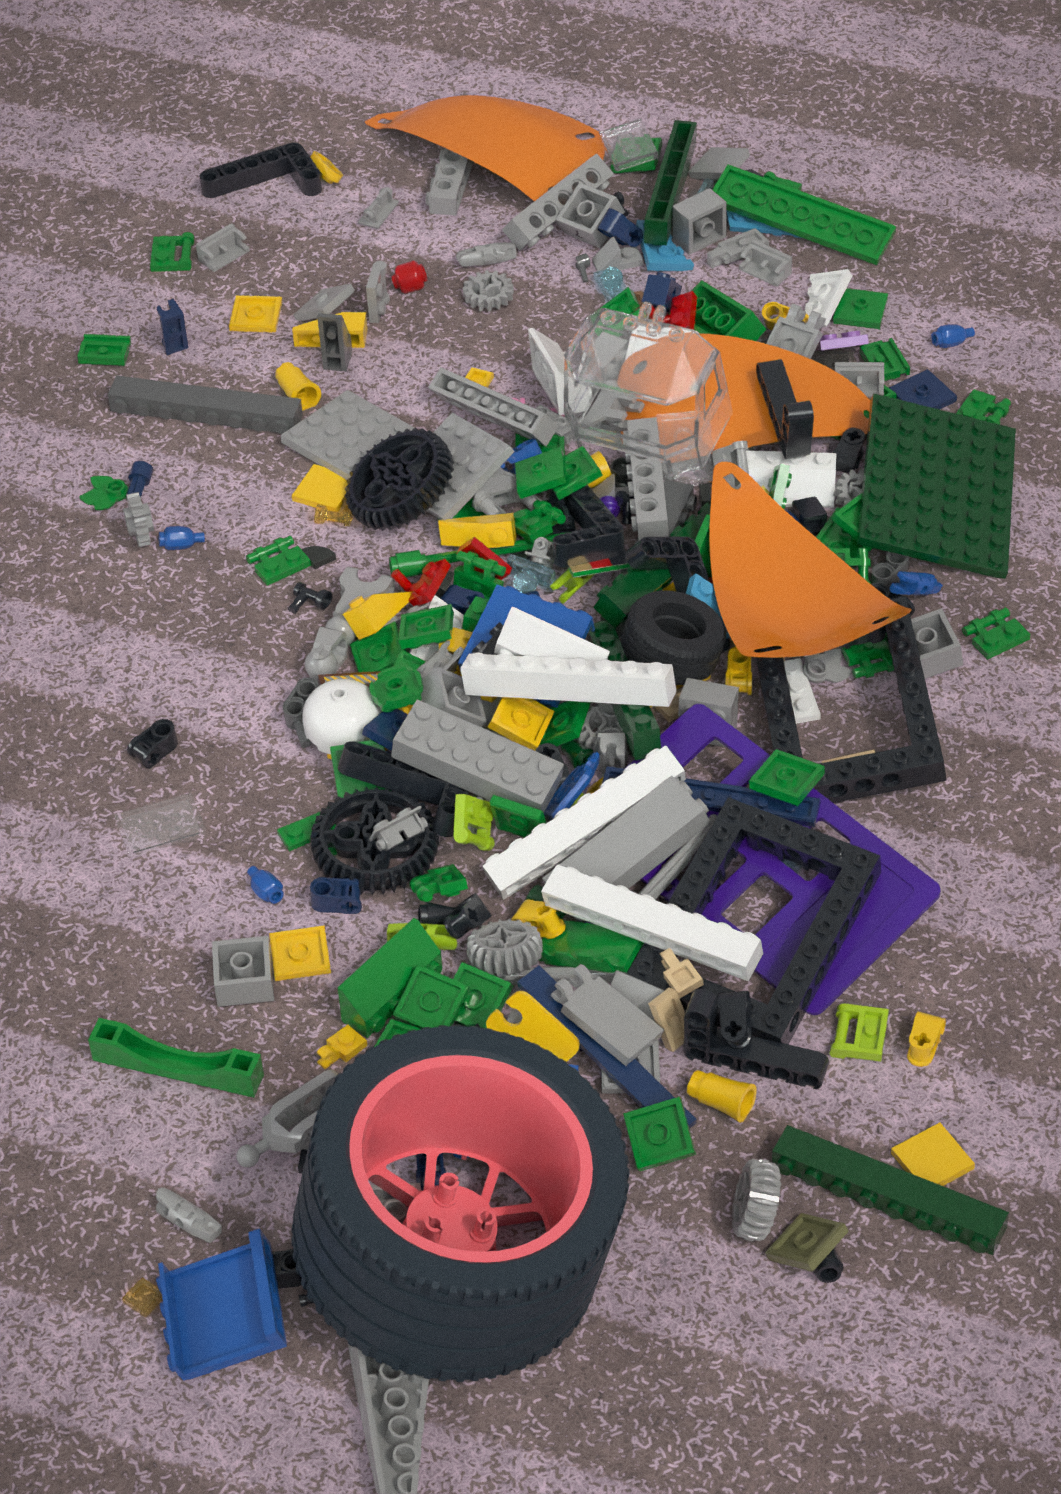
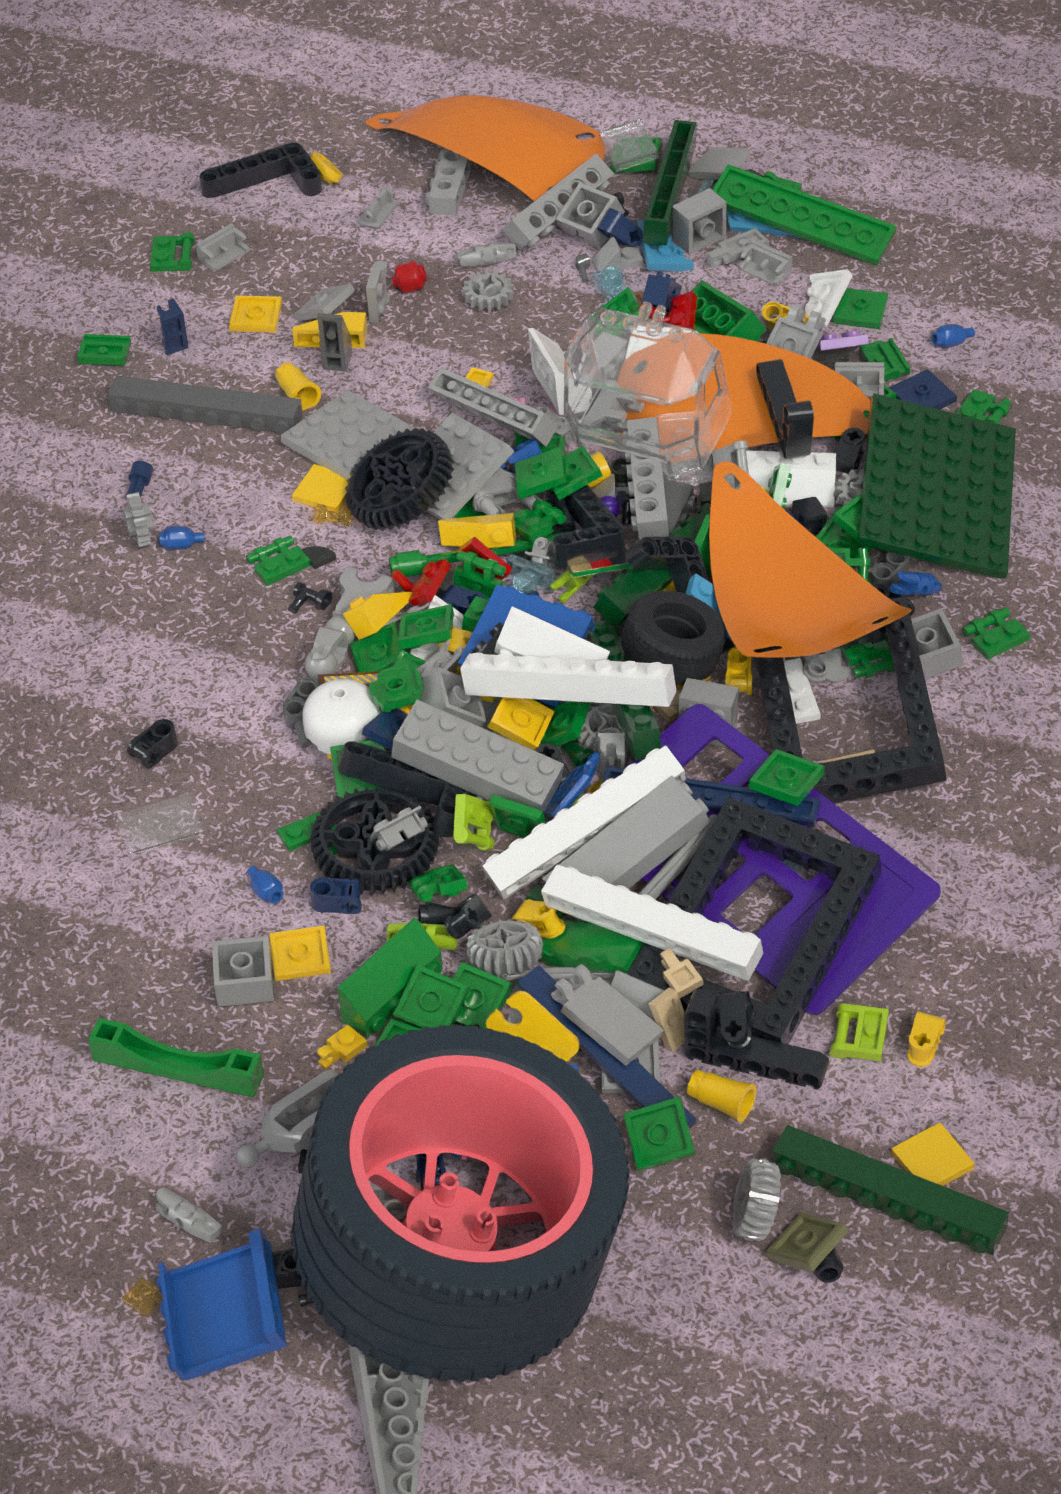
green plate [79,476,128,510] -> none

